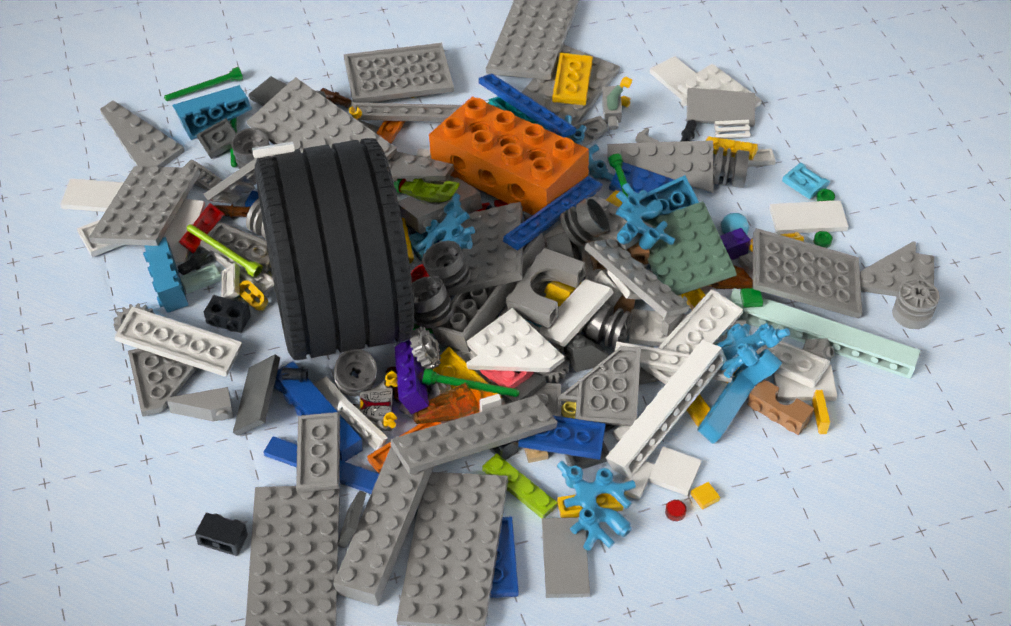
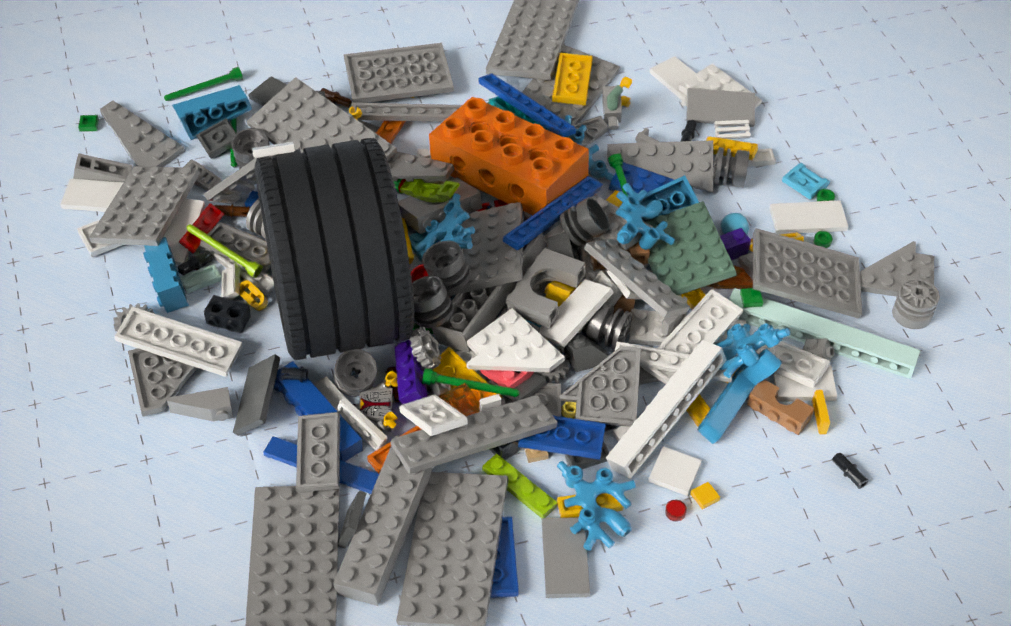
black brick [195,512,248,556] -> none
white tile [624,461,655,500] -> none
none -> light grey slope [73,153,133,182]
none -> green tile [78,115,99,132]
none -> white tile [400,395,468,436]
none -> black axle [832,453,868,489]

